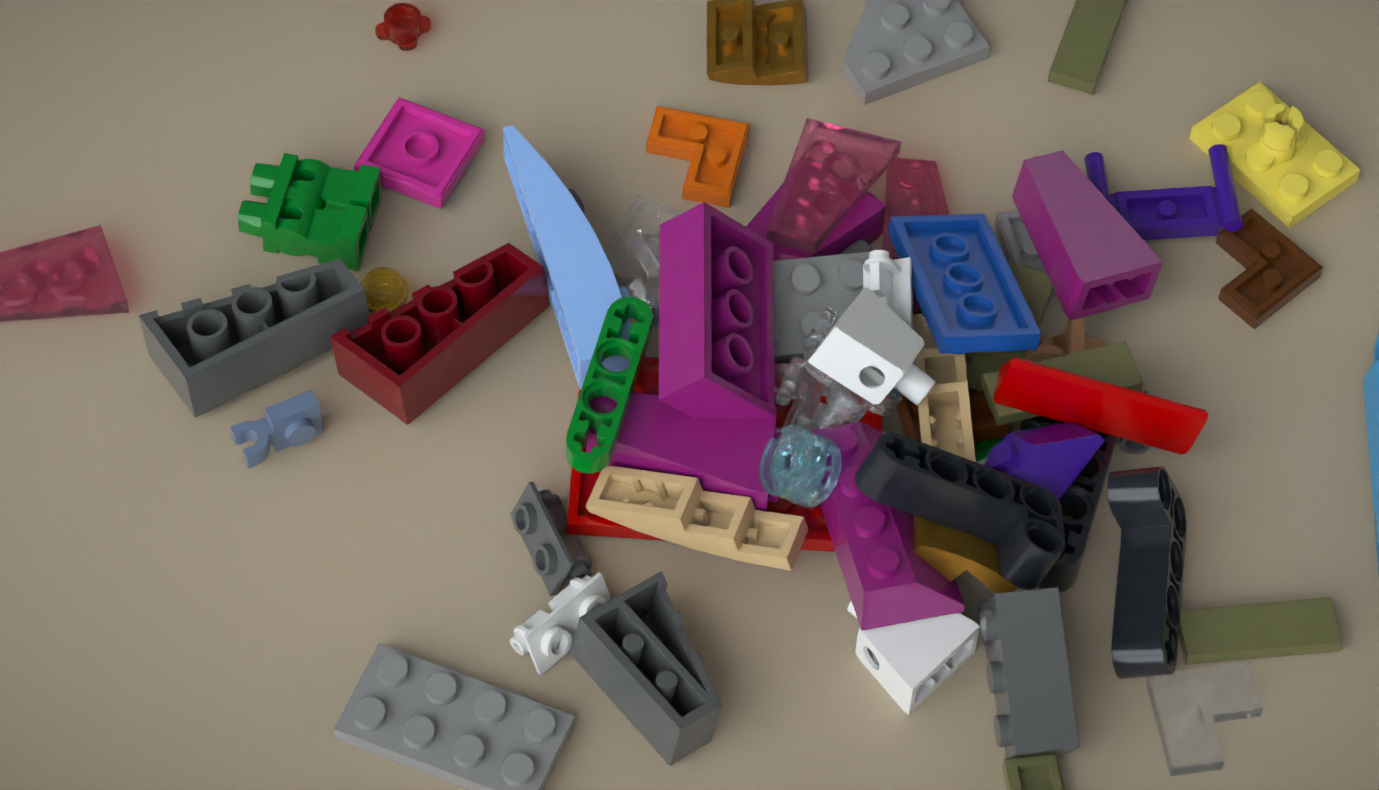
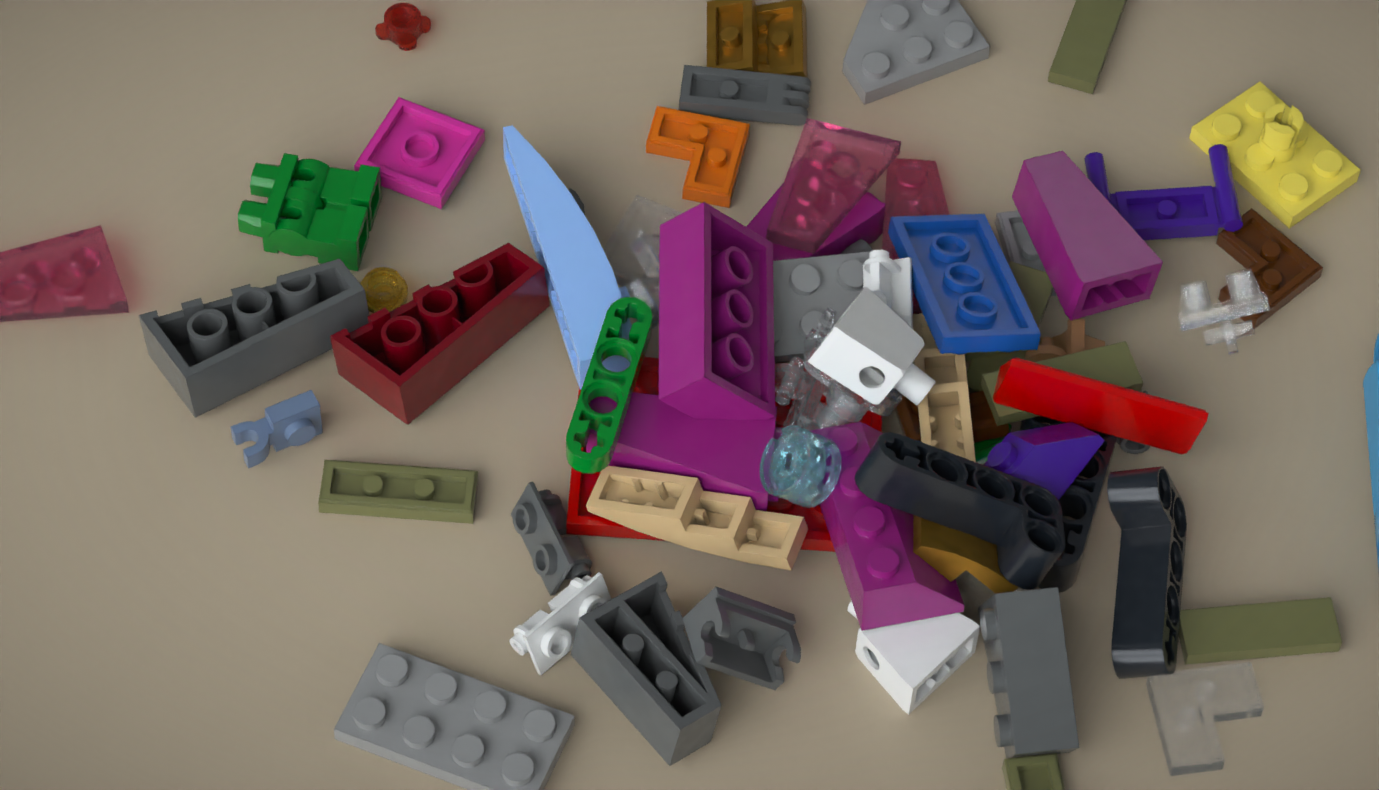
none -> olive tile [318,460,478,524]
none -> dark grey hinge [679,65,811,126]
none -> dark grey hinge [682,586,801,690]
none -> clear hips [1178,268,1270,355]

